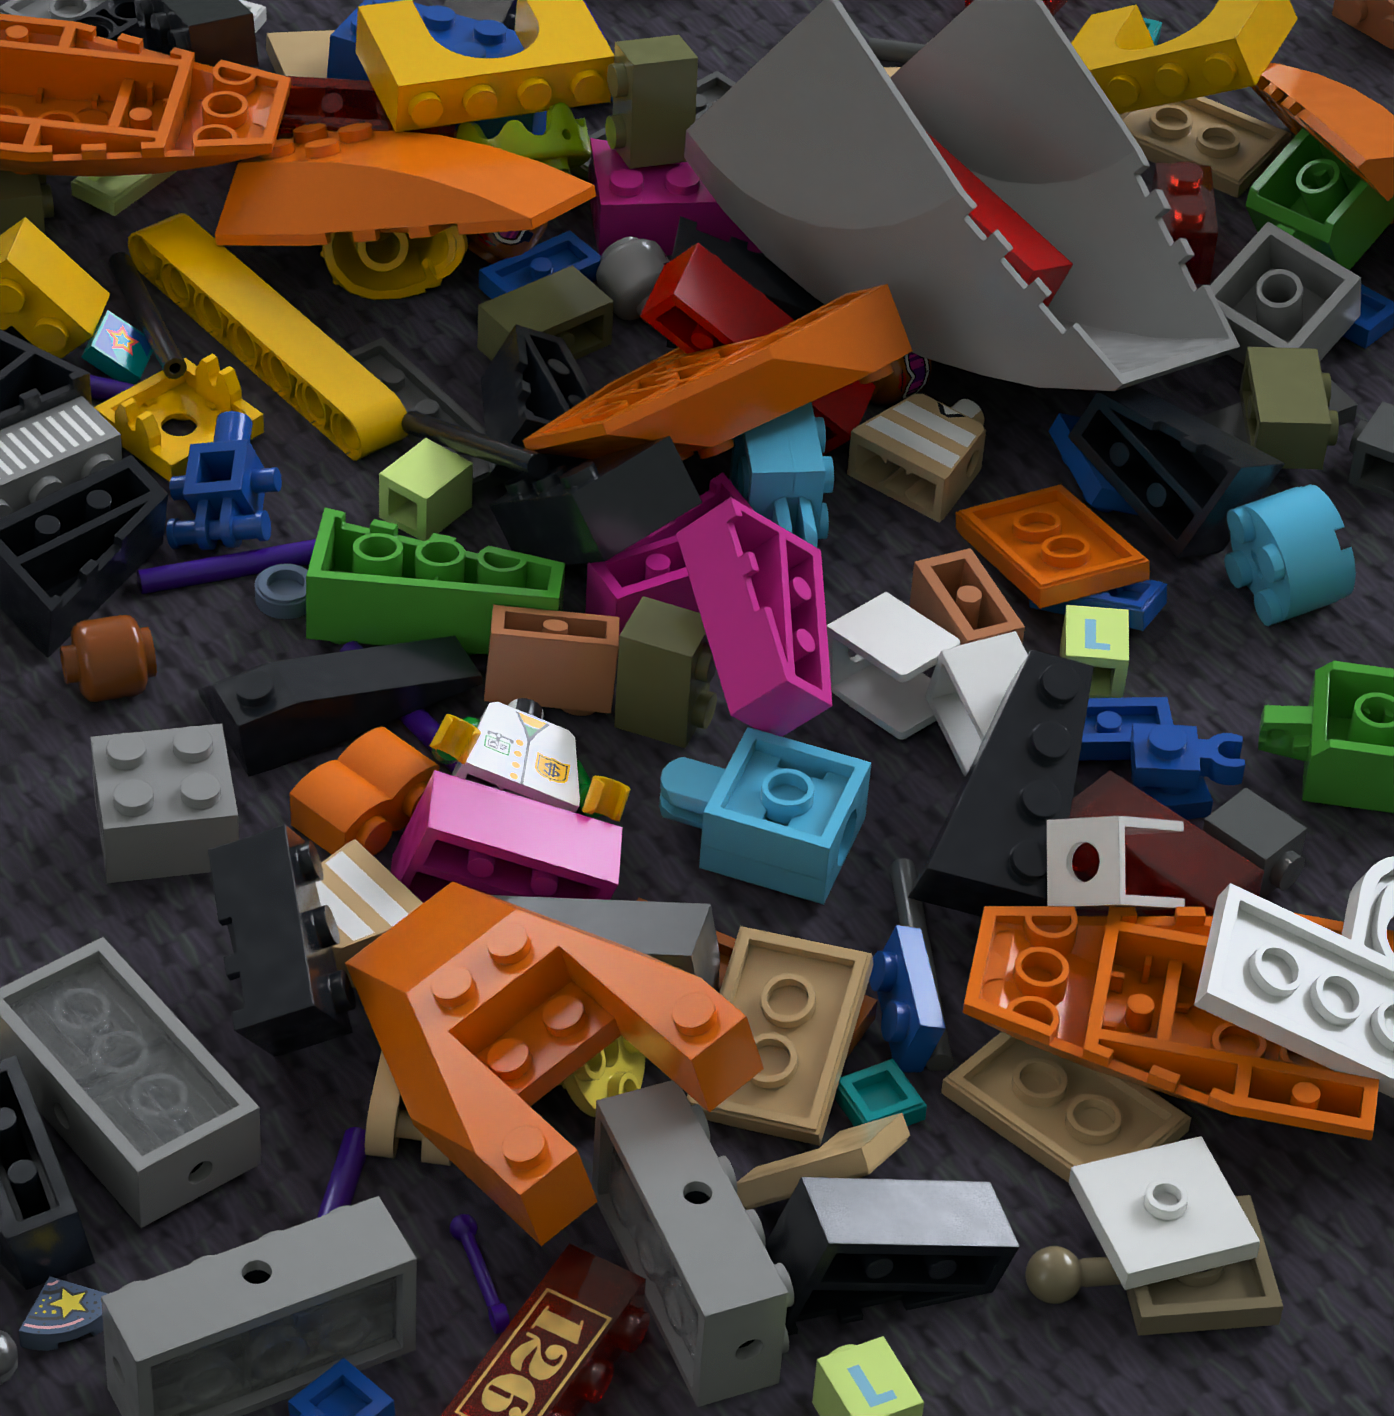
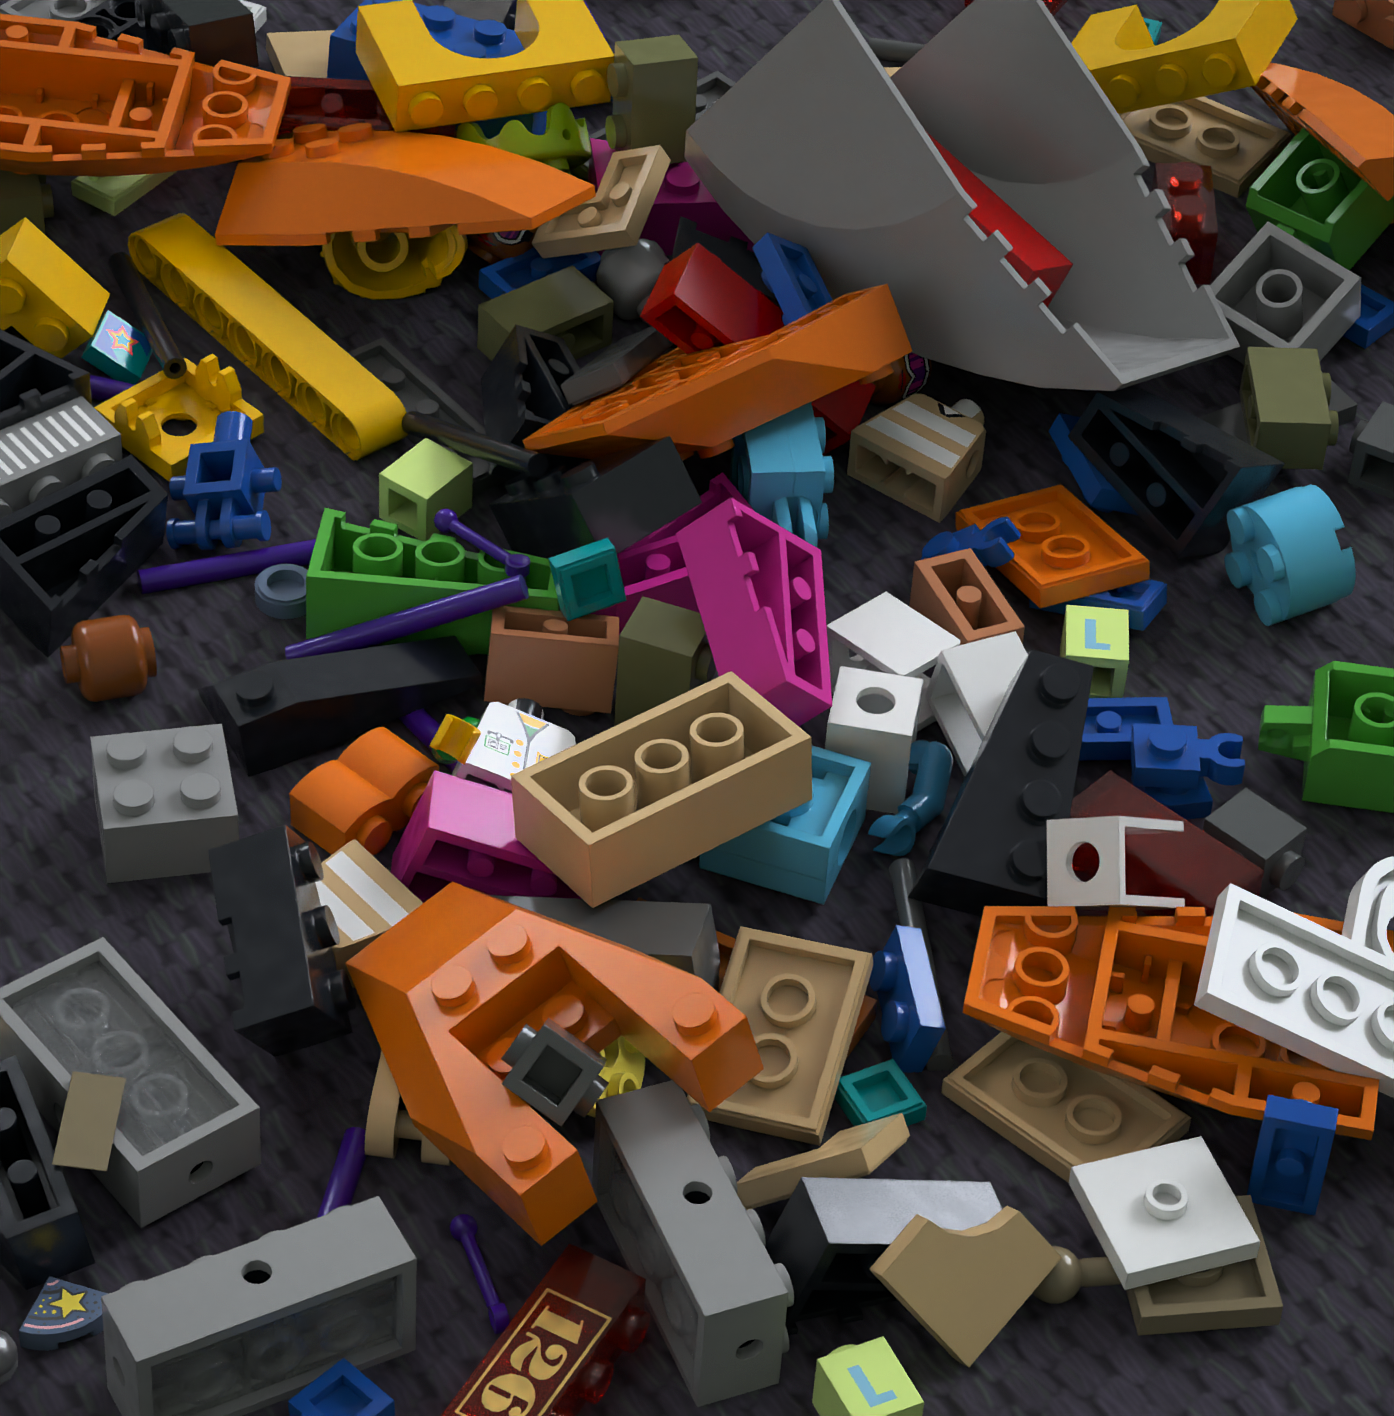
none -> dark tan sticker [52,1071,126,1172]
none -> dark purple bar [285,574,529,659]
none -> dark purple hinge [434,508,531,577]
none -> dark grey brick [501,1018,609,1126]
none -> tan brick [511,671,812,908]
none -> tan plate [532,145,671,259]
none -> teal tile [548,537,627,621]
none -> dark grey tile [560,326,674,405]
none -> blue plate [752,232,833,326]
none -> white piece [825,666,923,814]
none -> dark azure arm [868,740,954,856]
none -> tan tile [869,1206,1062,1367]
none -> blue plate [921,517,1021,567]
none -> blue plate [1247,1094,1339,1215]

